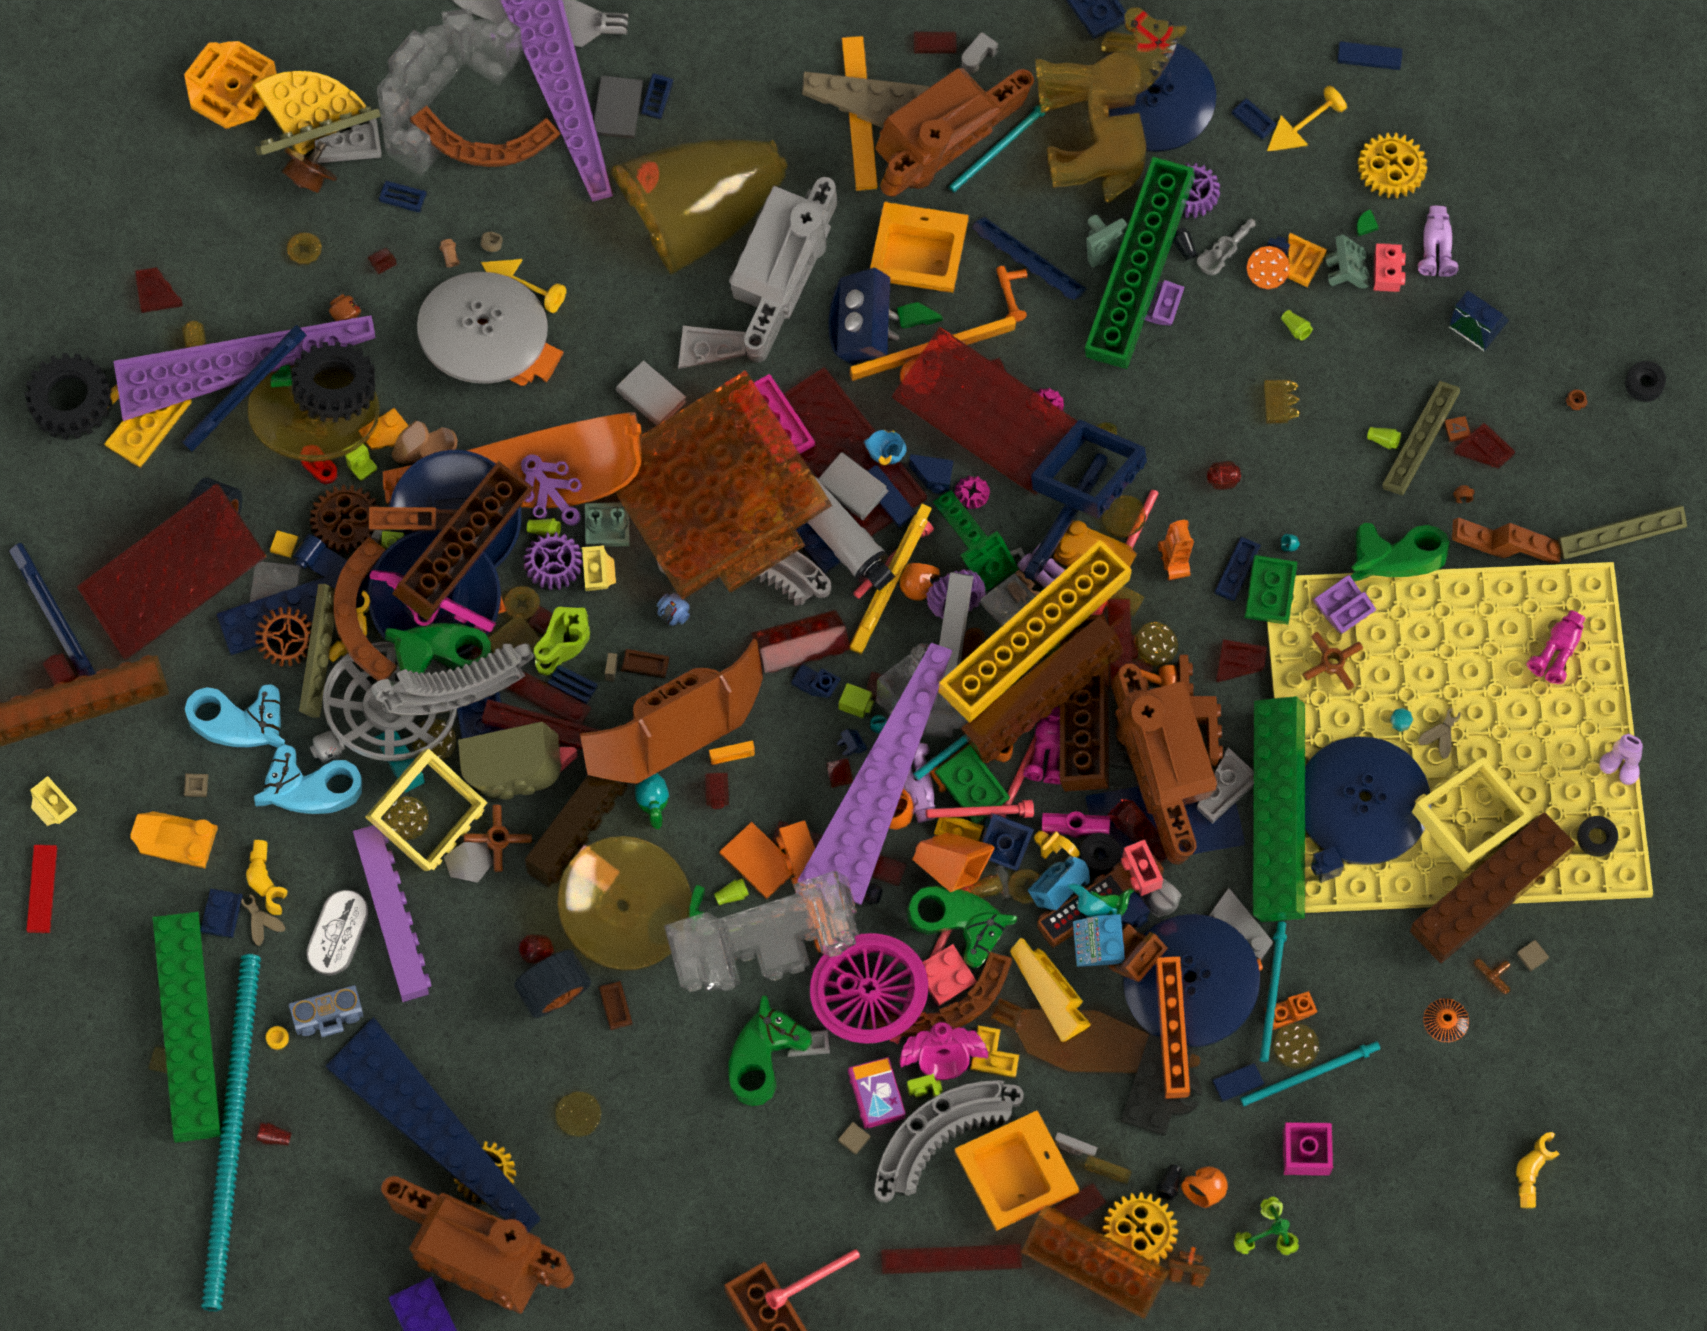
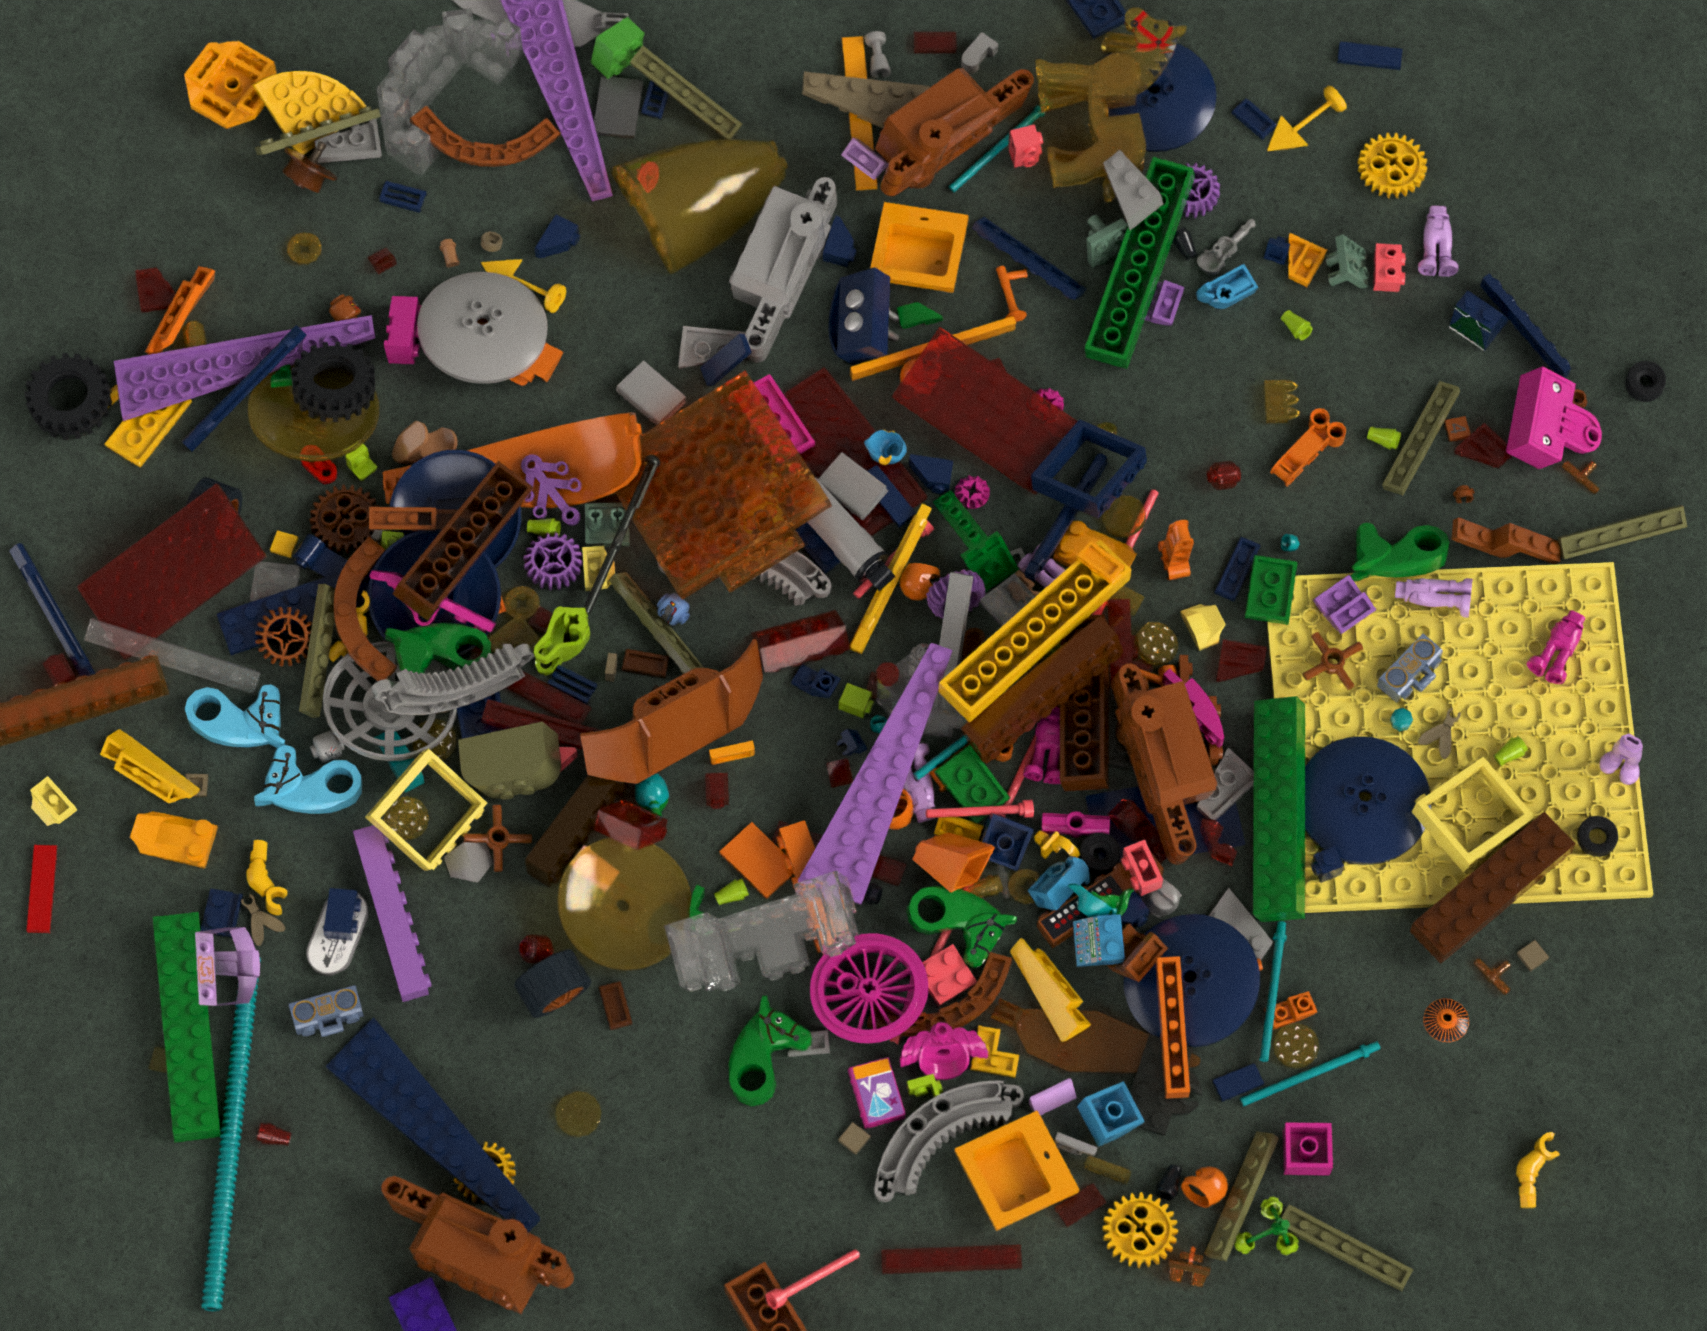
yellow tile [266,1026,289,1050] -> none
light orange wing [359,408,409,450] -> none
clear orange brick [1021,1205,1170,1319] -> none
orange tile [1247,246,1290,289] -> none
green tile [1357,209,1379,236] -> none
none -> clear tile [84,618,261,694]
none -> yellow wedge [100,729,200,803]
none -> orange wedge [145,266,215,355]
none -> lavender piece [195,927,260,1006]
none -> dark blue brick [323,888,362,941]
none -> dark pink wedge [384,296,422,364]
none -> dark blue slope [535,215,580,259]
none -> pearl dark grey bar [583,455,660,615]
none -> bright green brick [591,17,644,79]
none -> clear red window [594,799,668,850]
none -> olive plate [609,572,704,674]
none -> olive plate [629,46,742,142]
none -> dark blue tile [700,334,752,386]
none -> dark blue slope [823,215,857,267]
none -> lavender slope [841,138,888,180]
none -> light grey piece [865,31,891,78]
none -> clear red tile [876,662,899,686]
none -> coral brick [1008,125,1043,168]
none -> lavender slope [1029,1078,1076,1115]
none -> light orange tile [1076,539,1125,585]
none -> dark azure slope [1077,1081,1145,1147]
none -> light grey wedge [1103,150,1163,230]
none -> dark pink slope [1162,668,1224,748]
none -> light yellow slope [1180,604,1226,651]
none -> dark azure piece [1196,264,1258,309]
none -> clear red slope [1200,818,1237,866]
none -> olive plate [1204,1131,1279,1261]
none -> orange piece [1270,408,1346,487]
none -> olive plate [1282,1204,1413,1291]
none -> sand blue piece [1377,633,1443,703]
none -> lavender piece [1395,578,1473,618]
none -> dark blue plate [1480,273,1571,378]
none -> lime cone [1493,736,1528,766]
none -> dark pink brick [1506,366,1602,469]
none -> clear orange piece [1562,461,1600,494]

